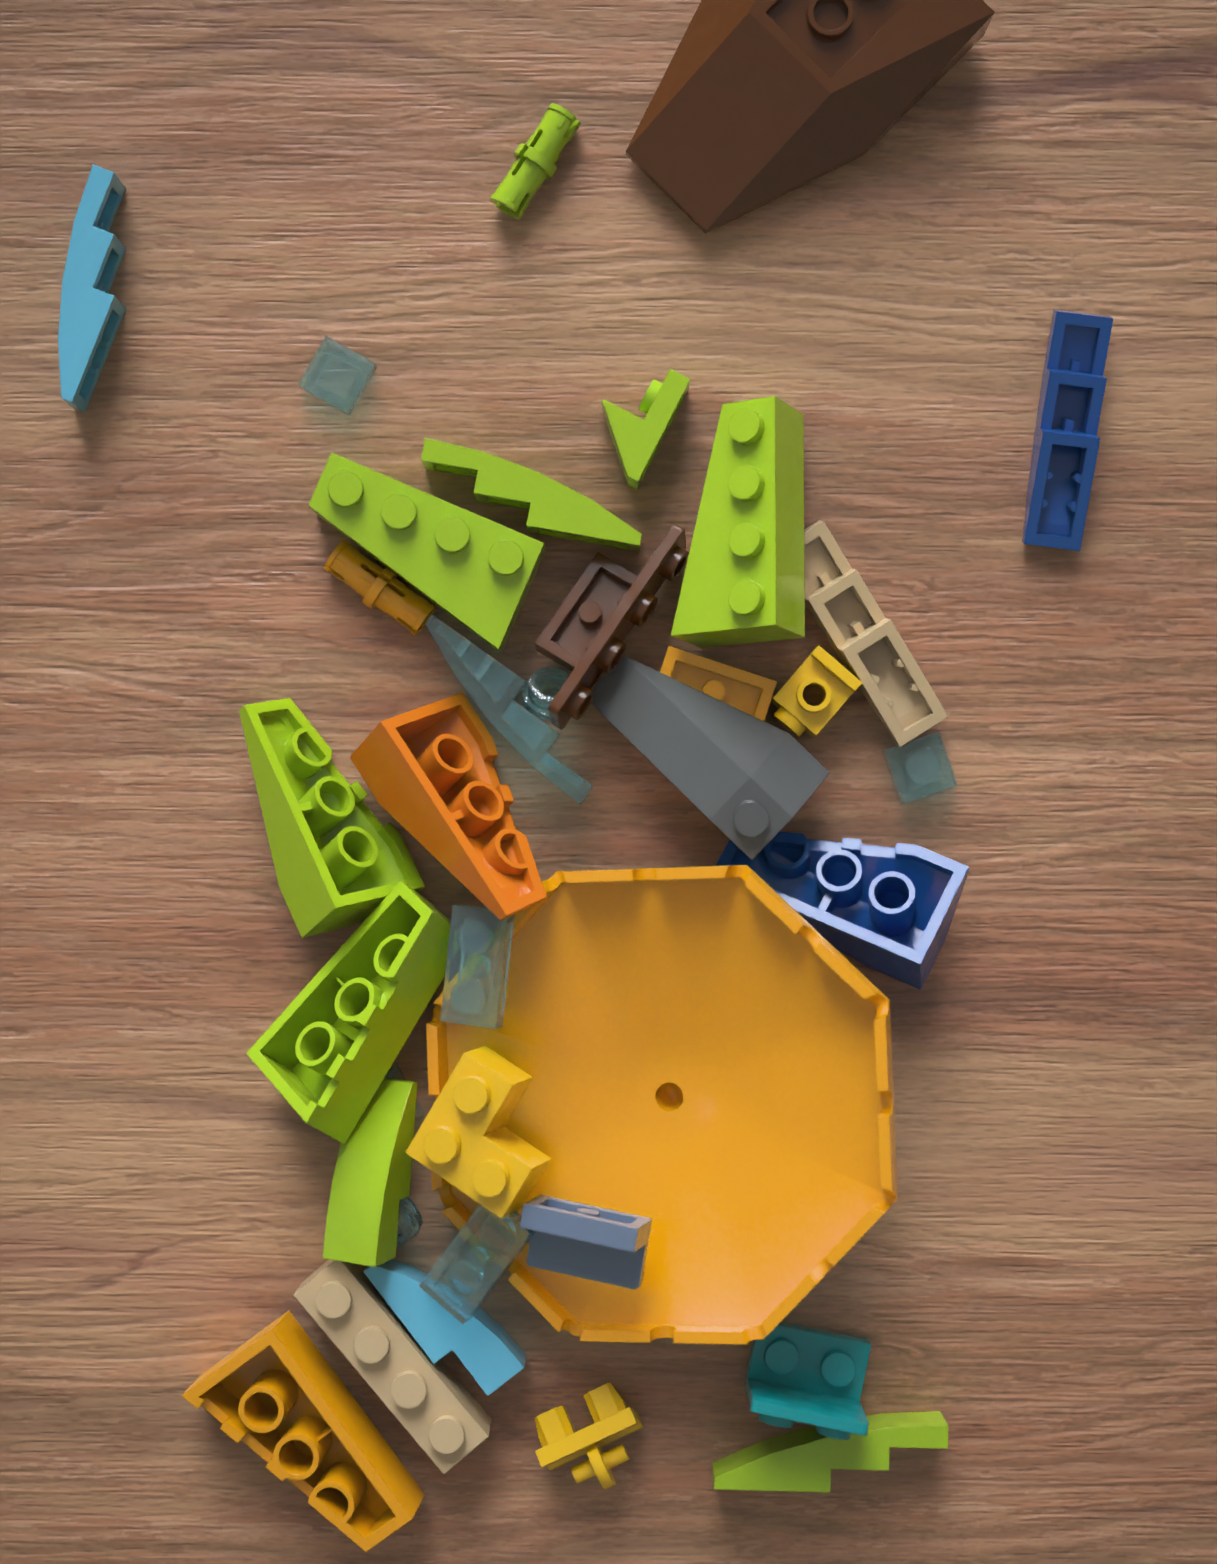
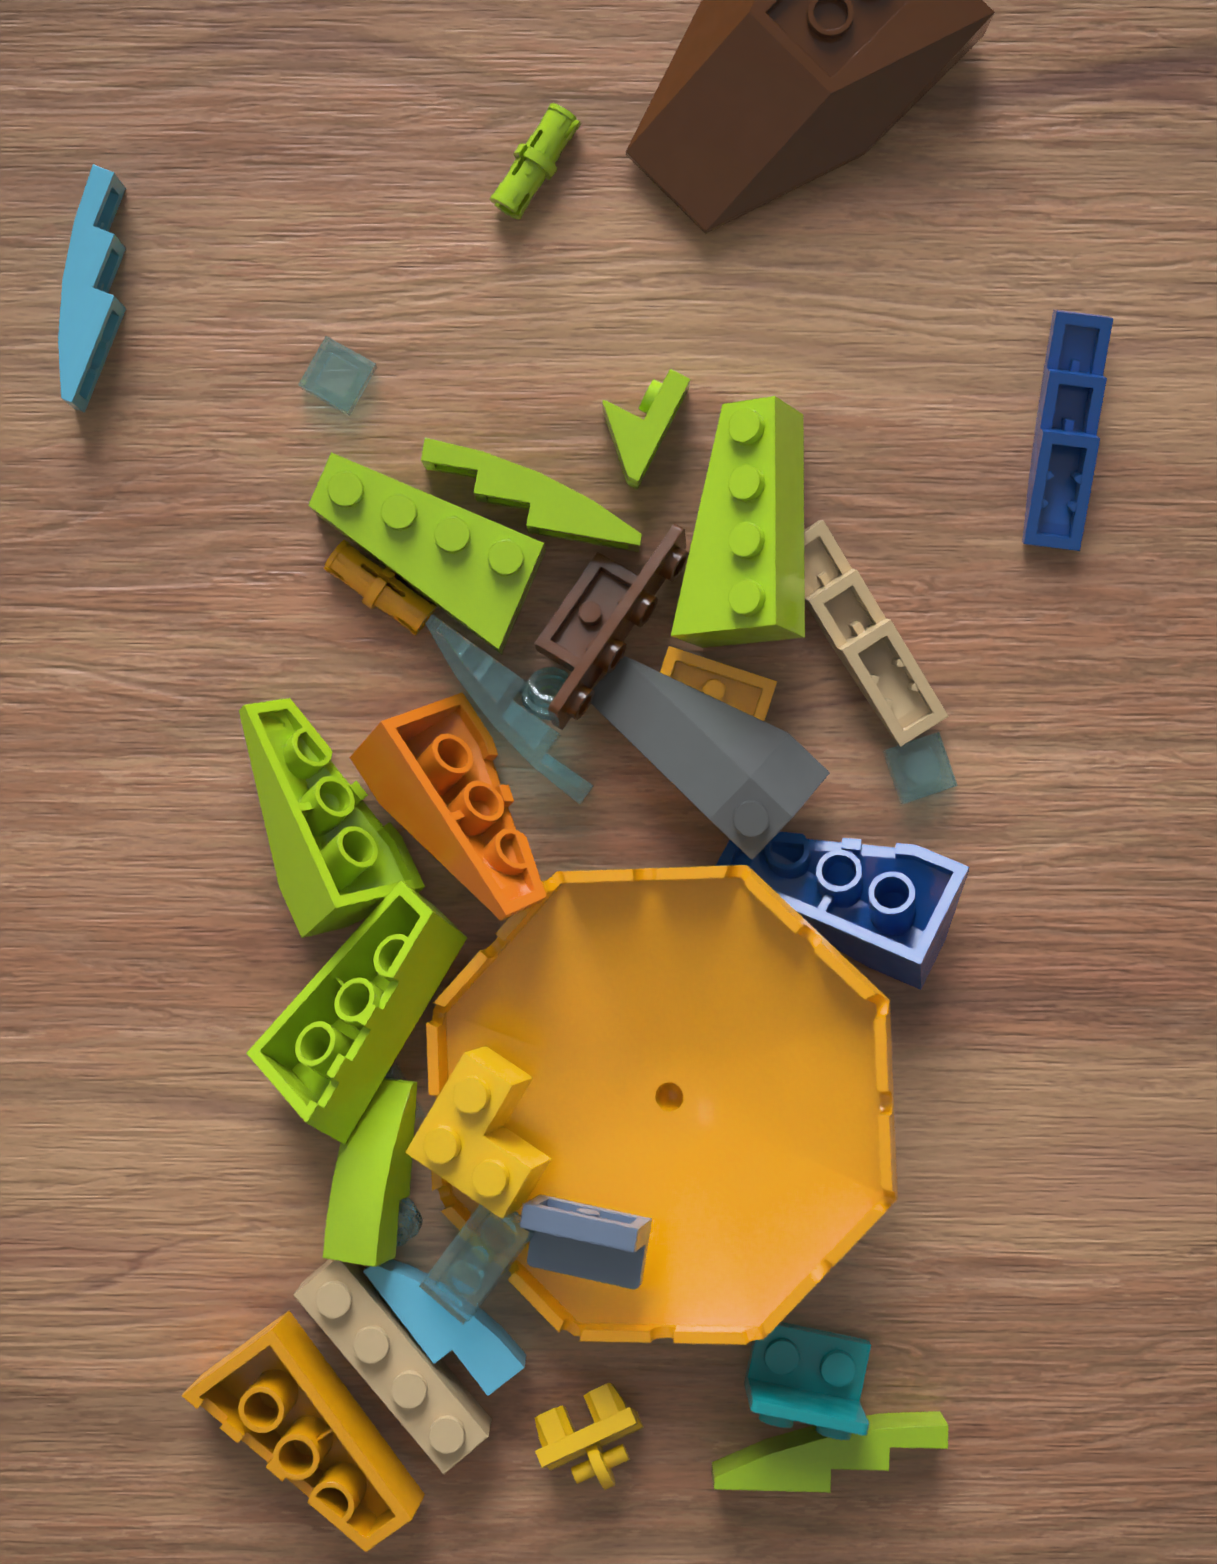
clear light blue plate [440,904,515,1029] -> none
yellow brick [771,645,862,738] -> none

